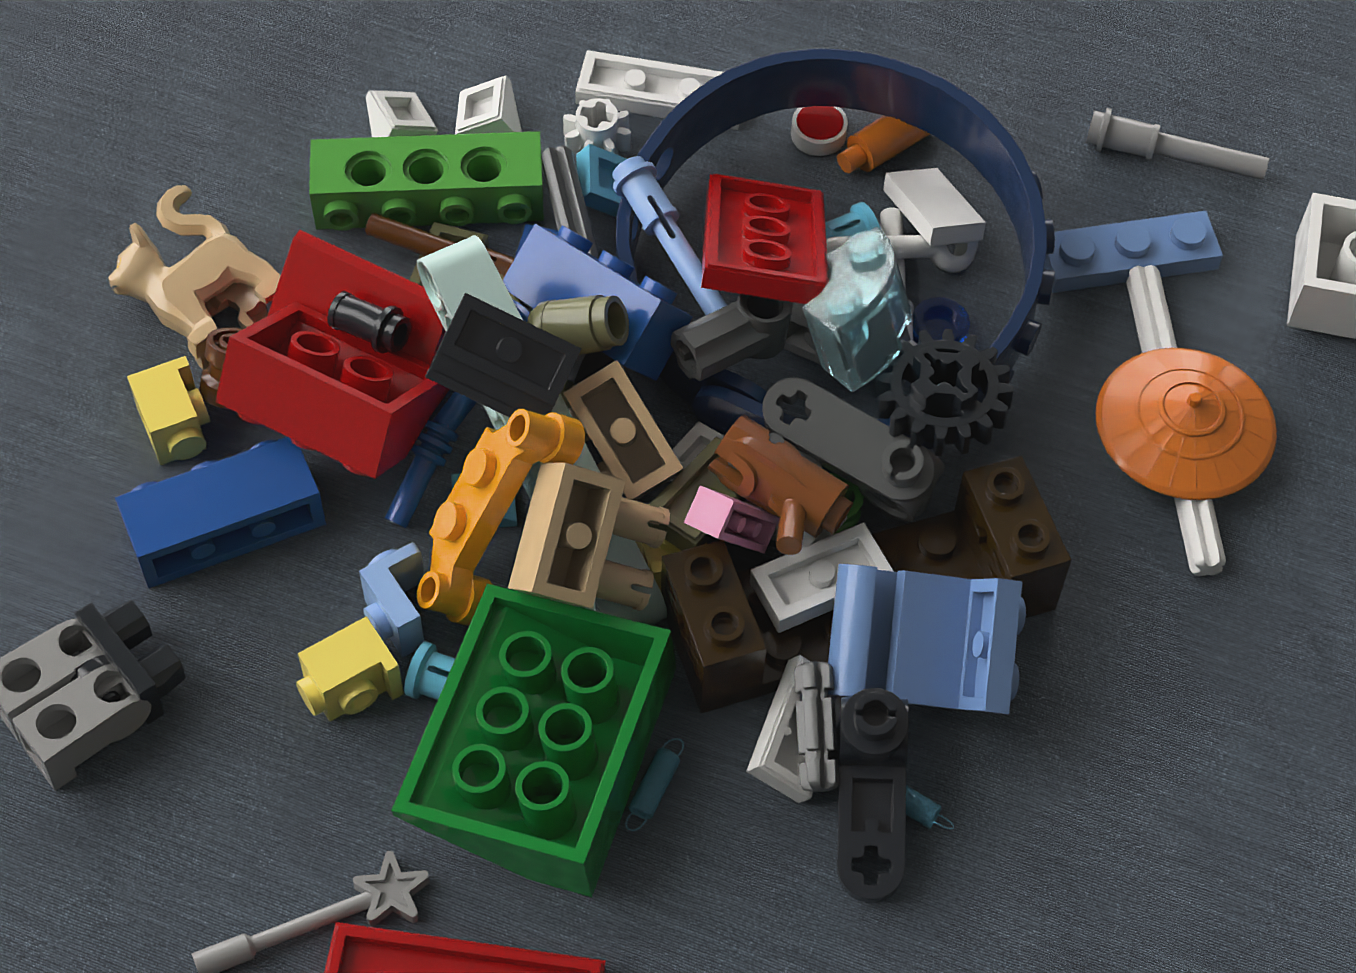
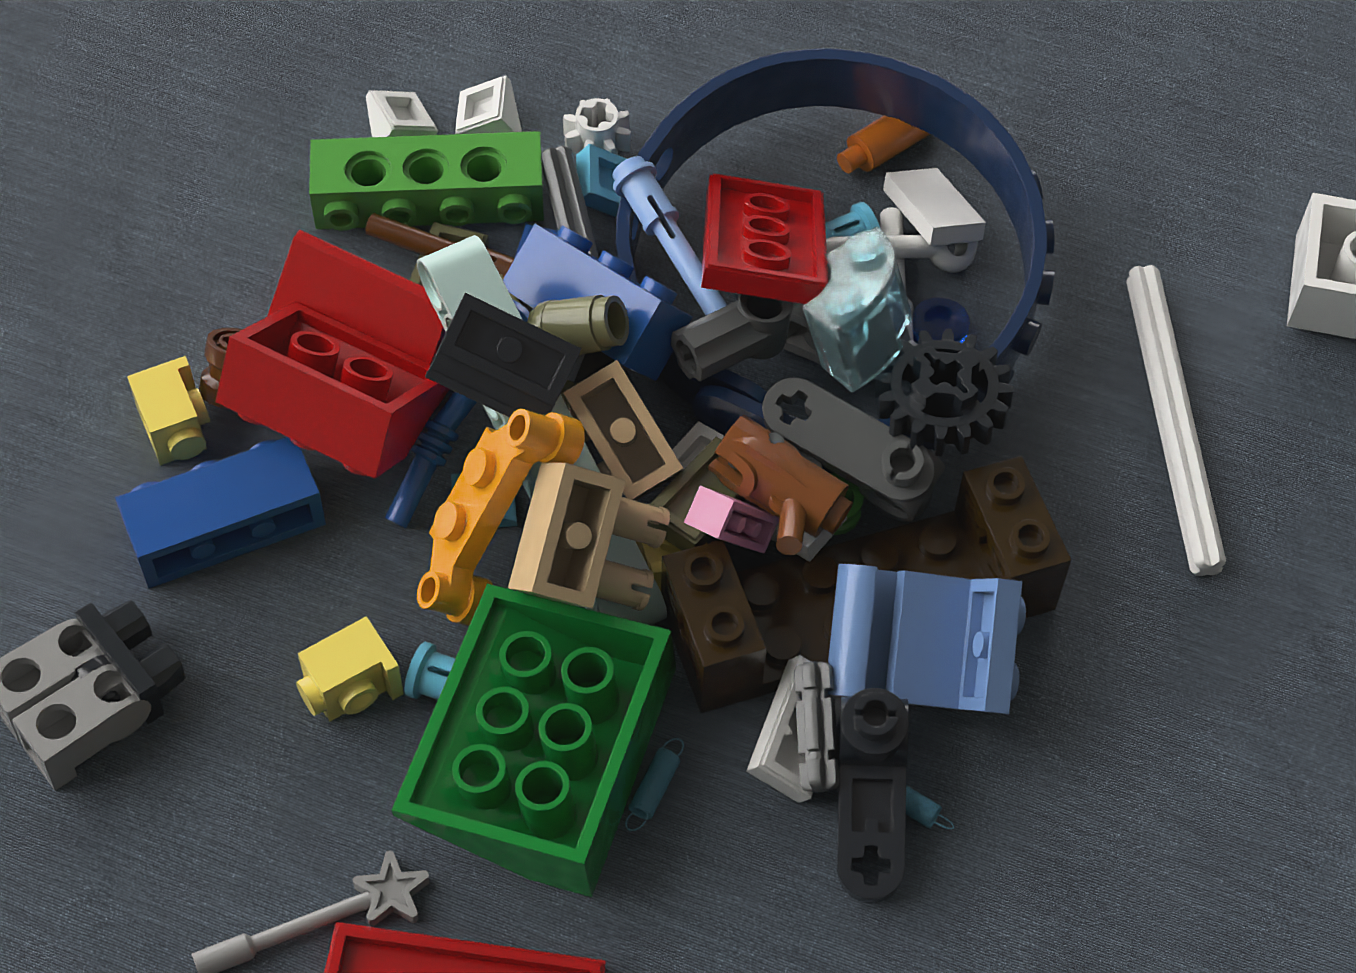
tan animal [108,185,281,370] -> none
black pin [327,291,411,354] -> none
light blue bracket [359,542,424,657] -> none
white tile [575,50,739,130] -> none
white plate [750,523,894,633] -> none
tile [791,106,848,156] -> none
medium blue plate [1044,211,1223,293] -> none
light grey pin [1086,108,1269,180] -> none
orange hat [1095,348,1277,500] -> none

